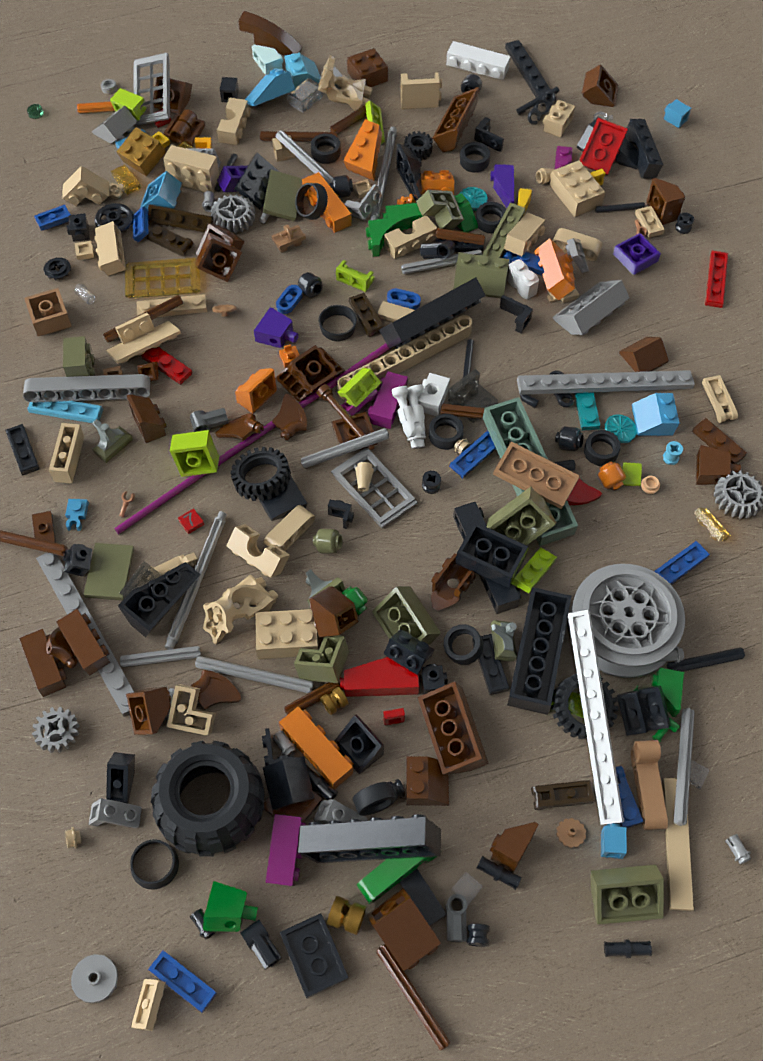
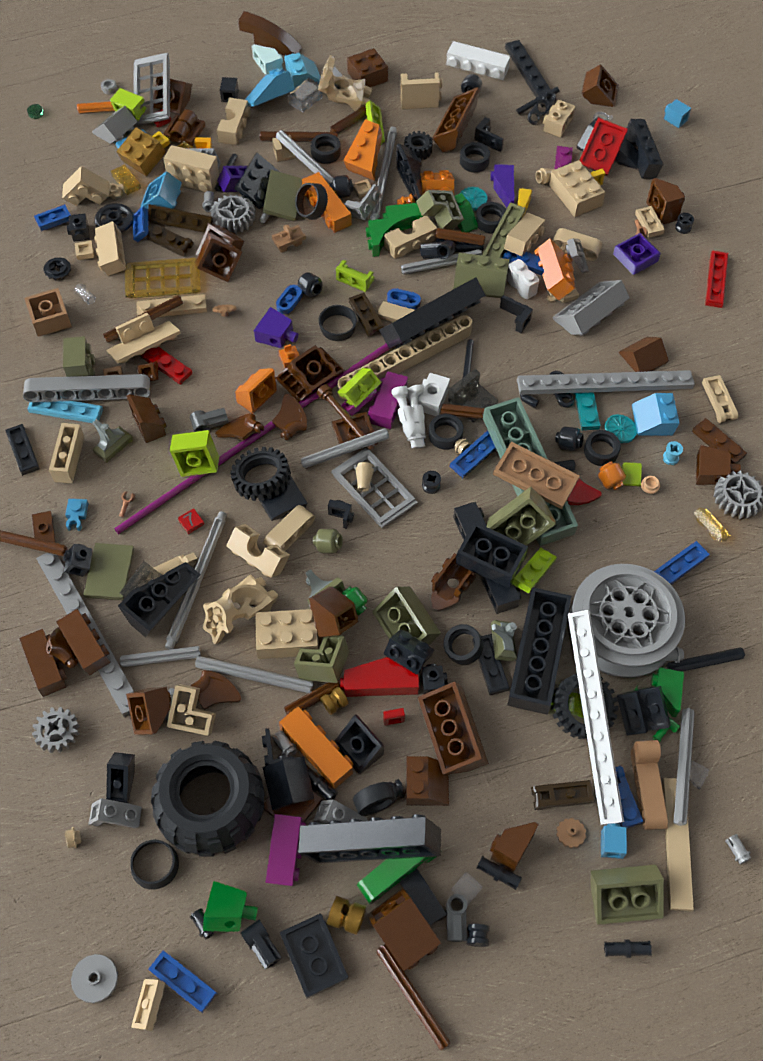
black bar [595,202,645,213] -> none

